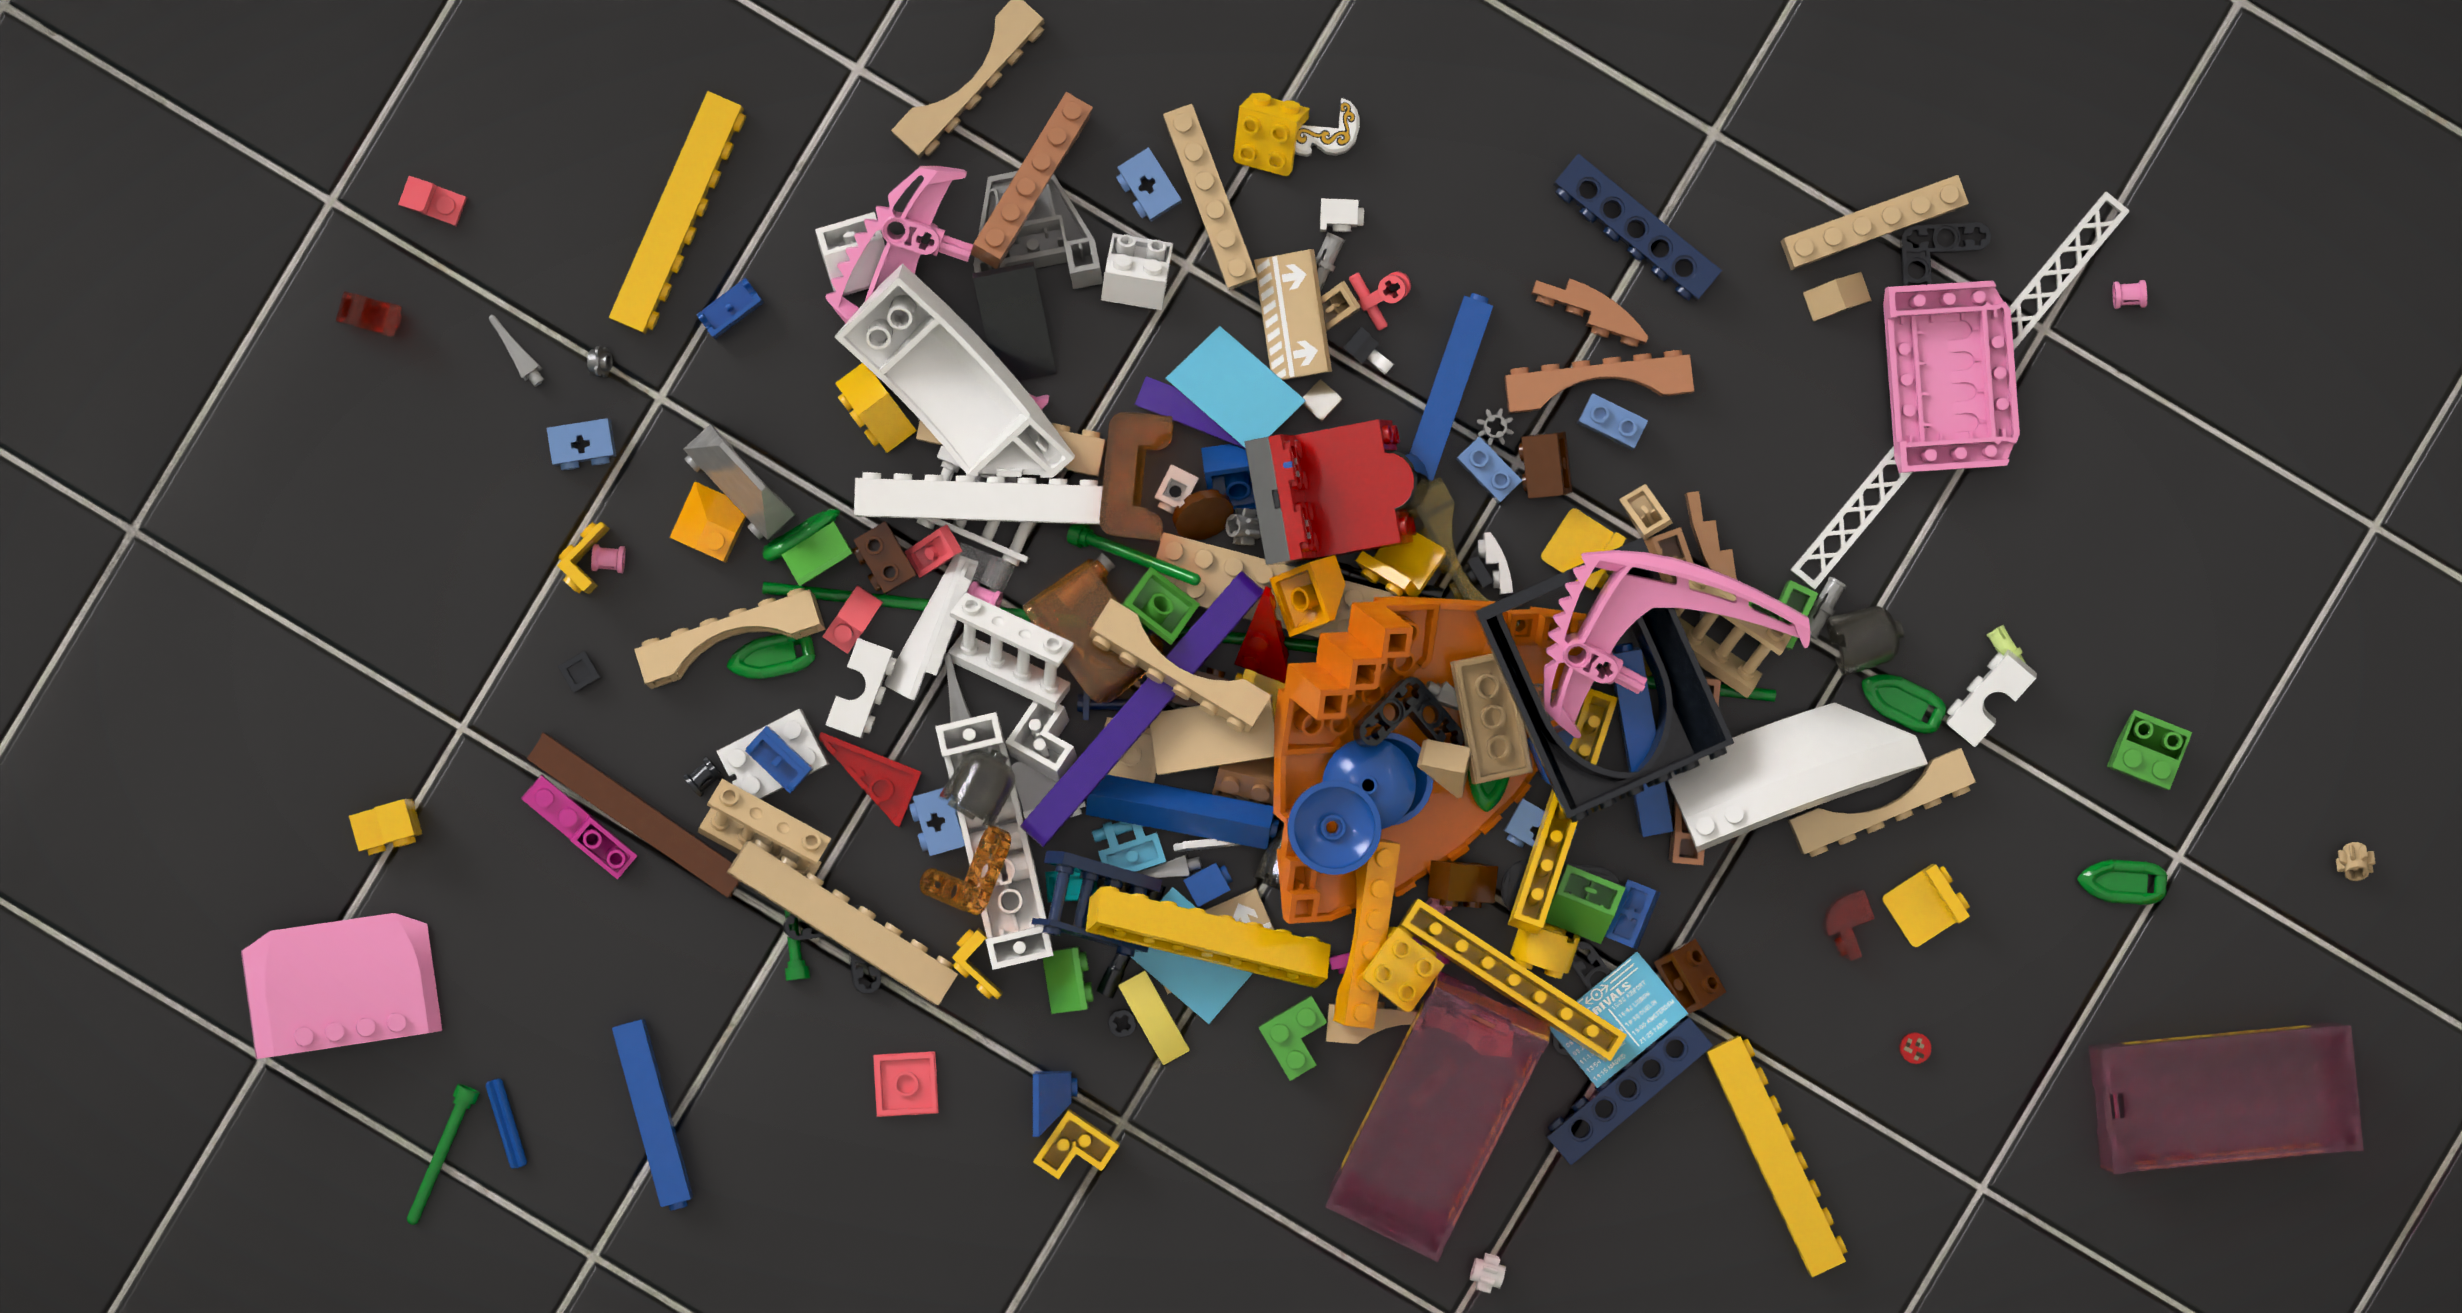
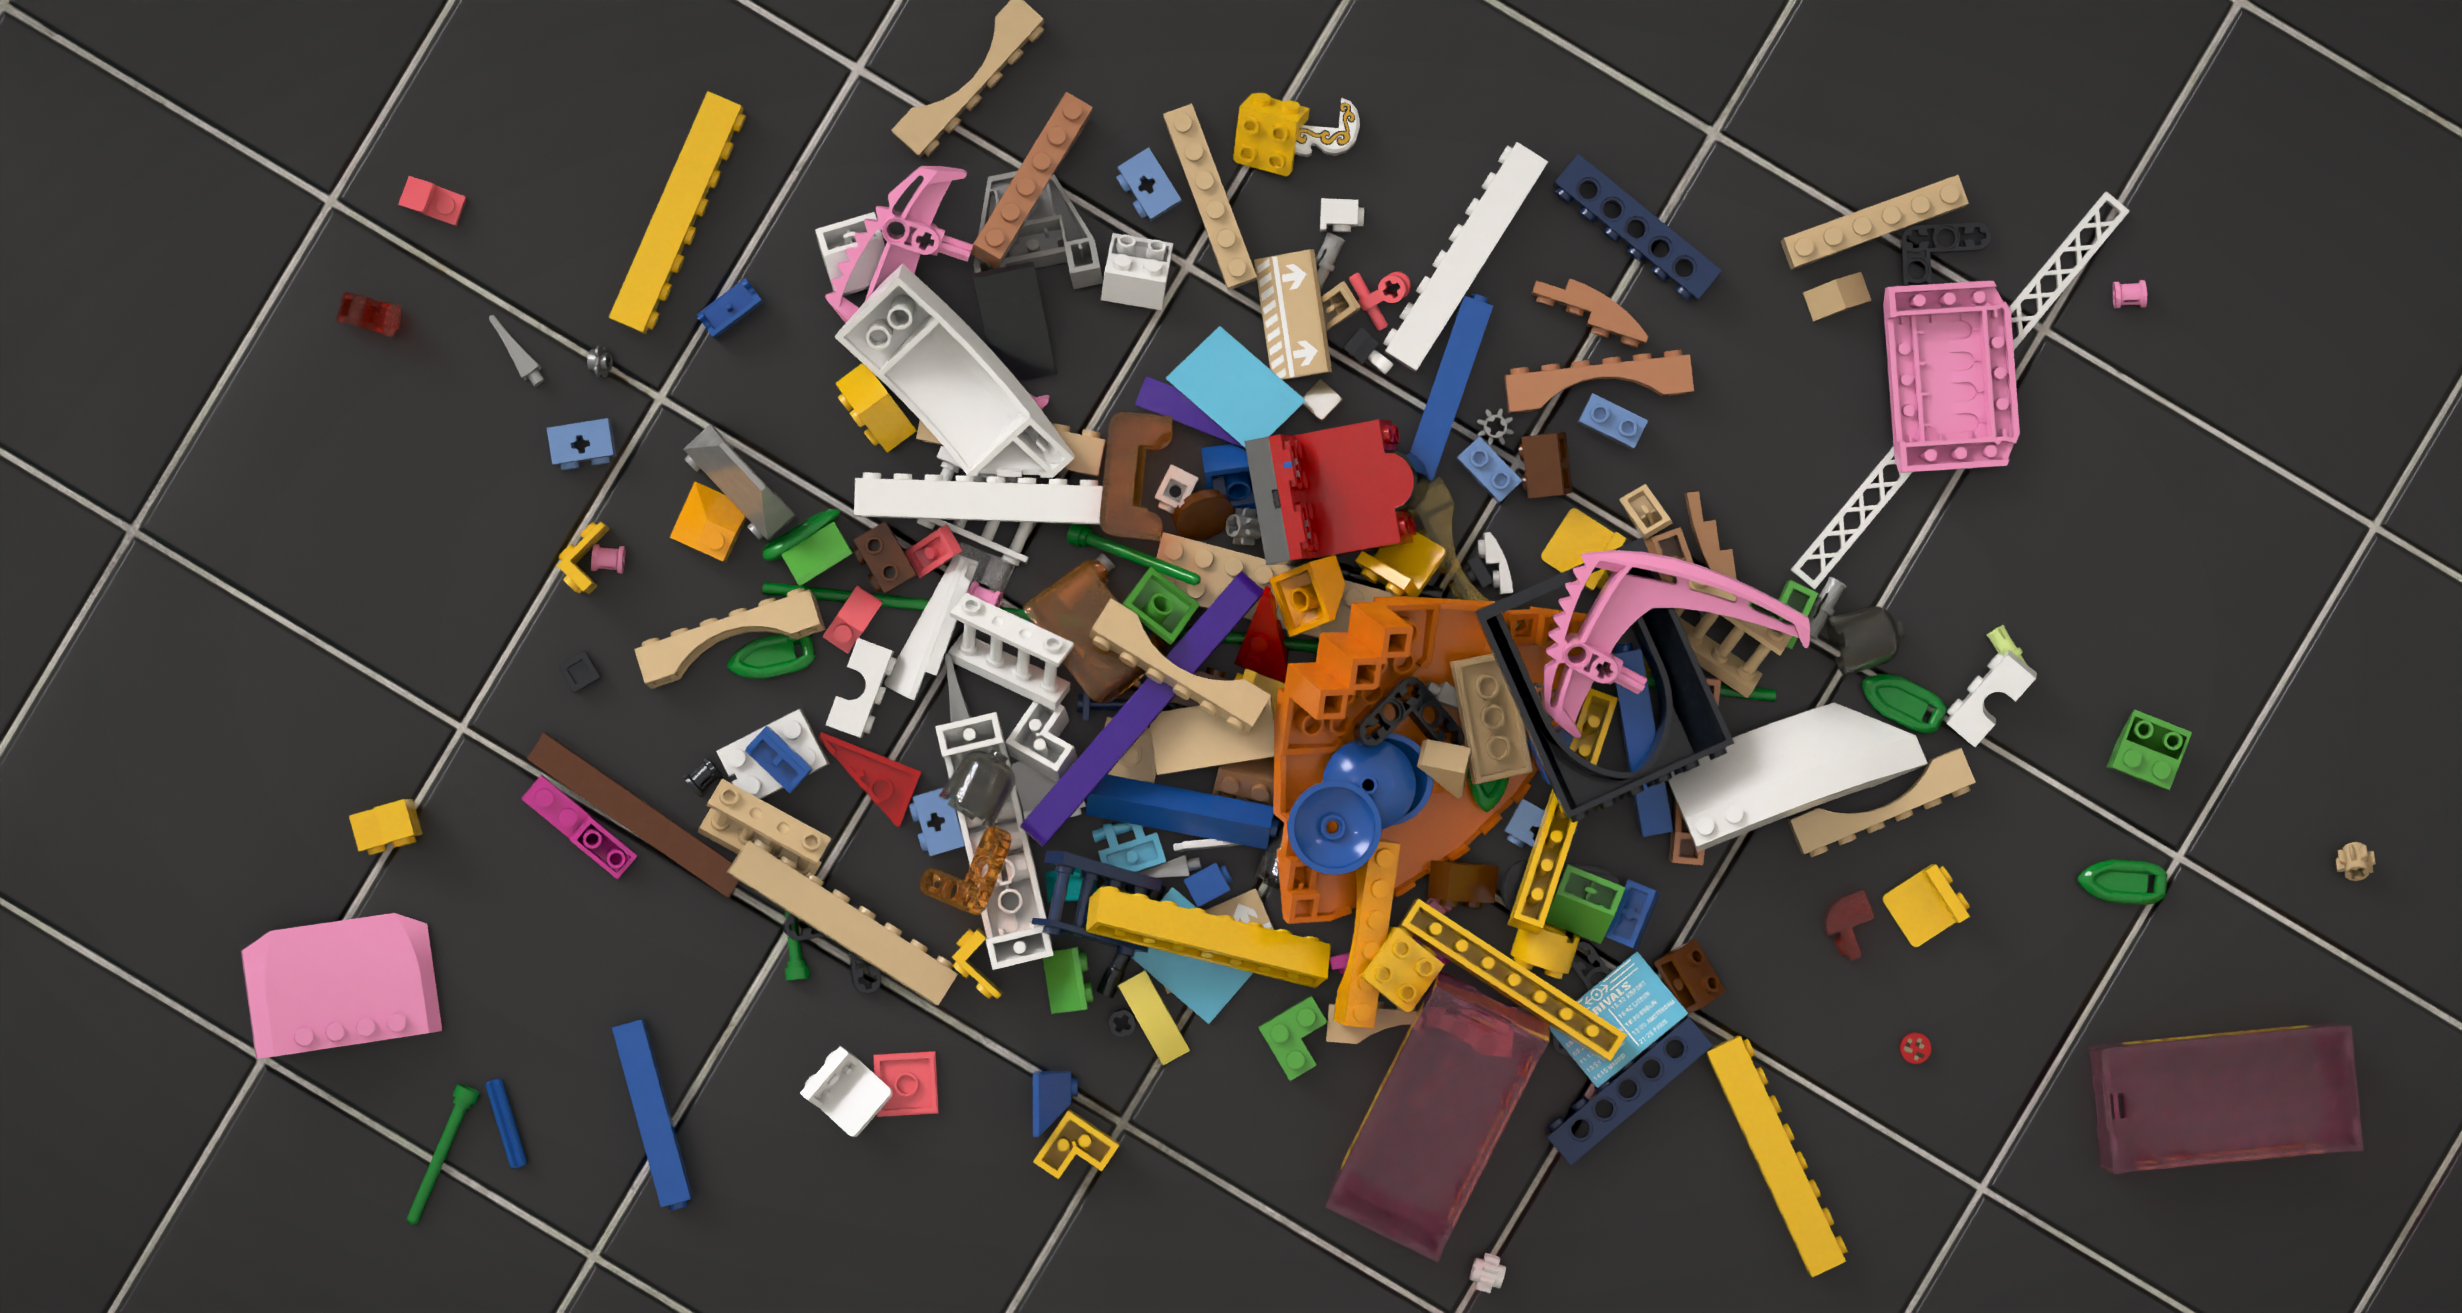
none -> white bracket [800,1046,893,1137]
none -> white brick [1383,142,1548,373]

